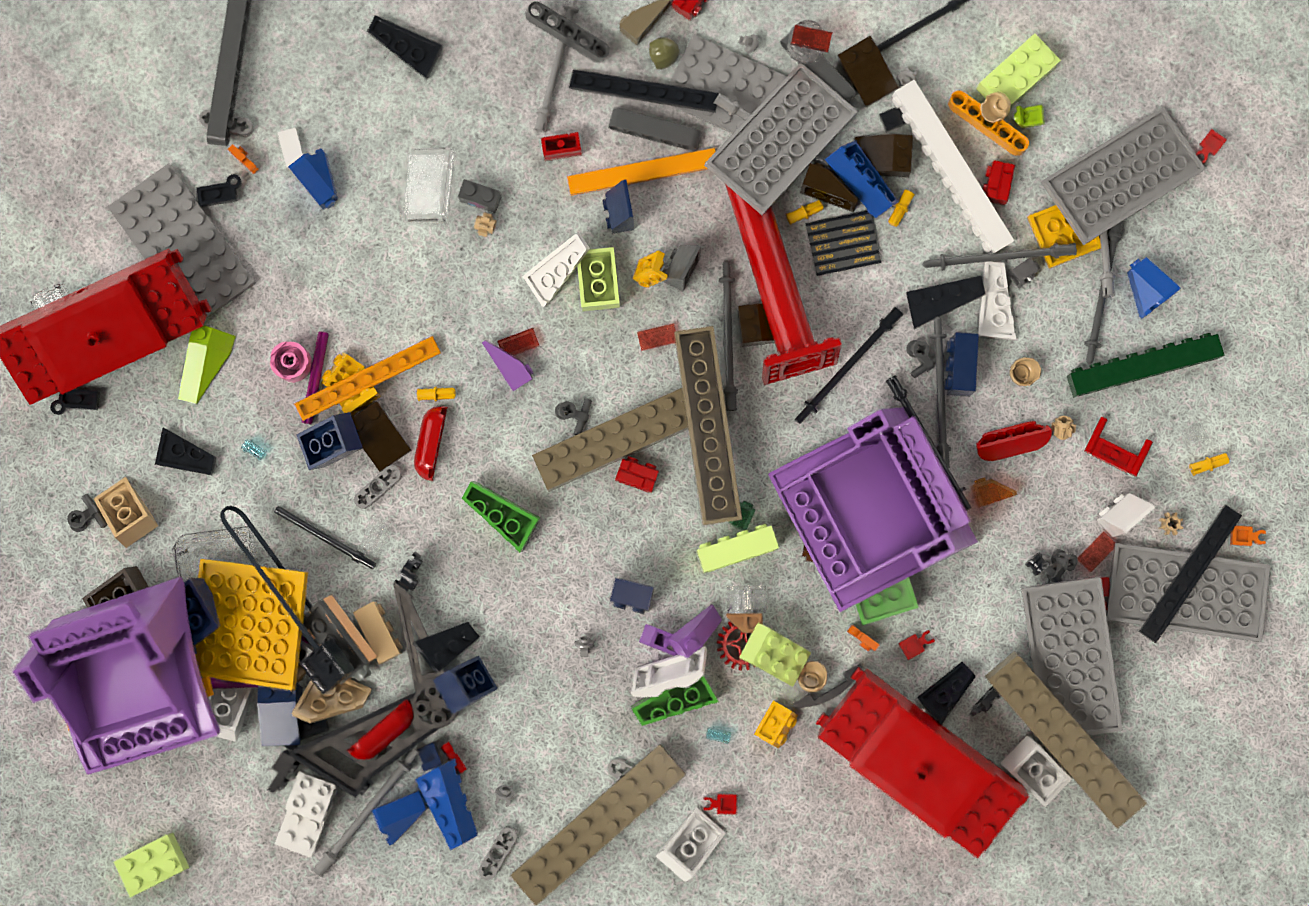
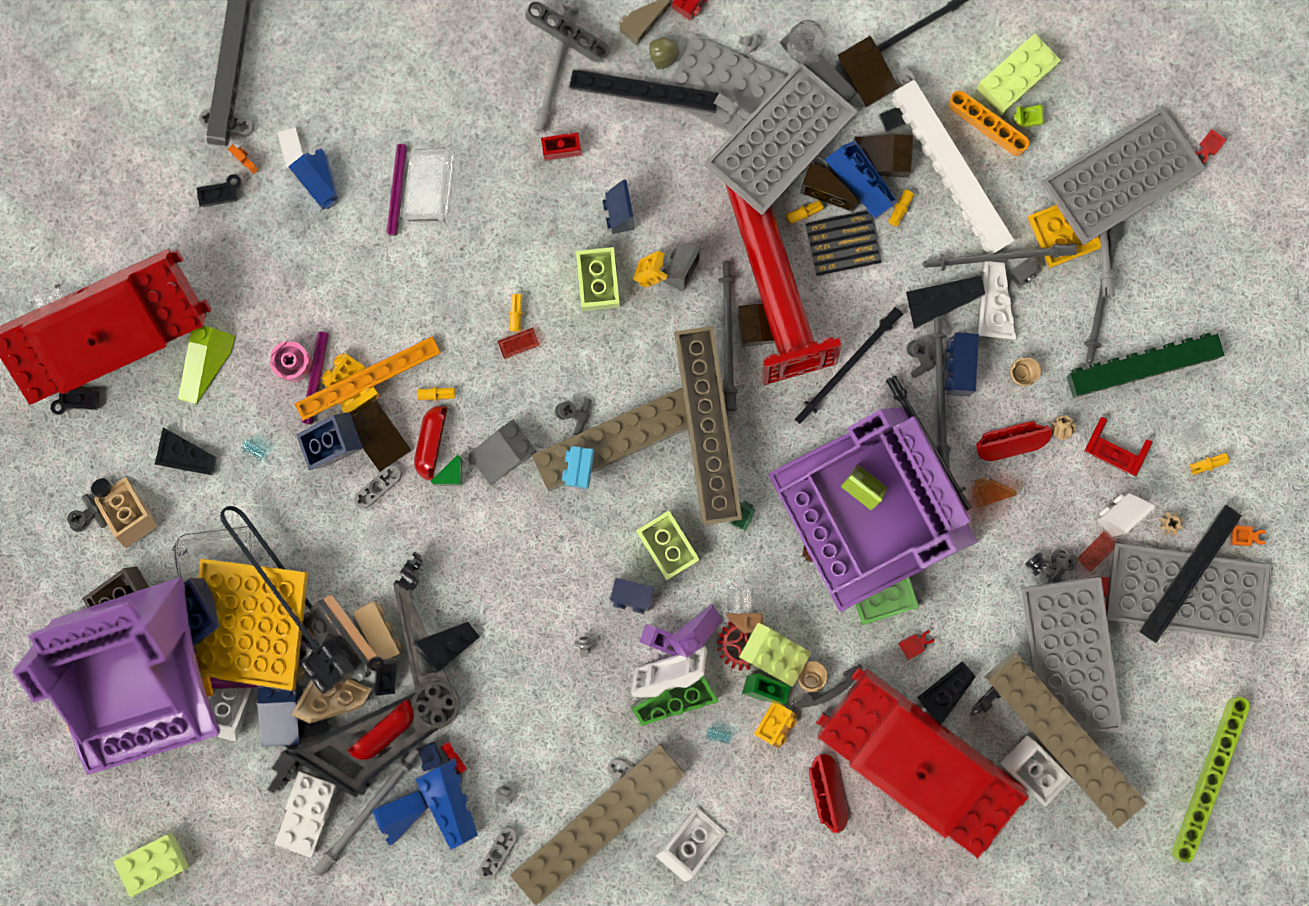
light grey plate [107,163,256,319] -> none
black bar [274,506,376,570] -> none
black wing [367,15,443,80] -> none
dark blue brick [433,655,498,714] -> none
dark grey brick [458,179,502,214] -> none
bright green wedge [462,481,541,553] -> none
tan gear [474,212,497,237] -> none
medium lavender slope [482,340,534,391] -> none
white wing [523,233,590,308] -> none
light orange tile [567,148,716,196] -> none
dark grey beam [608,108,702,151] -> none
red brick [615,456,659,494] -> none
clear red tile [637,323,676,351] -> none
yellowish green brick [697,524,779,574] -> none
red plate [703,794,738,815] -> none
clear red tile [791,25,832,53] -> none
orange plate [847,625,879,652] -> none
tan hair [980,92,1011,123] -> none
red brick [982,160,1015,205] -> none
blue slope [1127,257,1181,319] -> none
none -> black tile [91,478,112,498]
none -> black hinge [368,656,396,696]
none -> magenta axle [386,144,407,236]
none -> green slope [430,455,462,486]
none -> dark grey slope [468,419,537,486]
none -> yellow axle [508,294,524,332]
none -> medium azure brick [562,446,595,490]
none -> yellowish green brick [636,511,700,581]
none -> green slope [742,674,791,705]
none -> red brick [809,754,848,833]
none -> lime slope [840,464,888,510]
none -> lime beam [1172,697,1250,863]

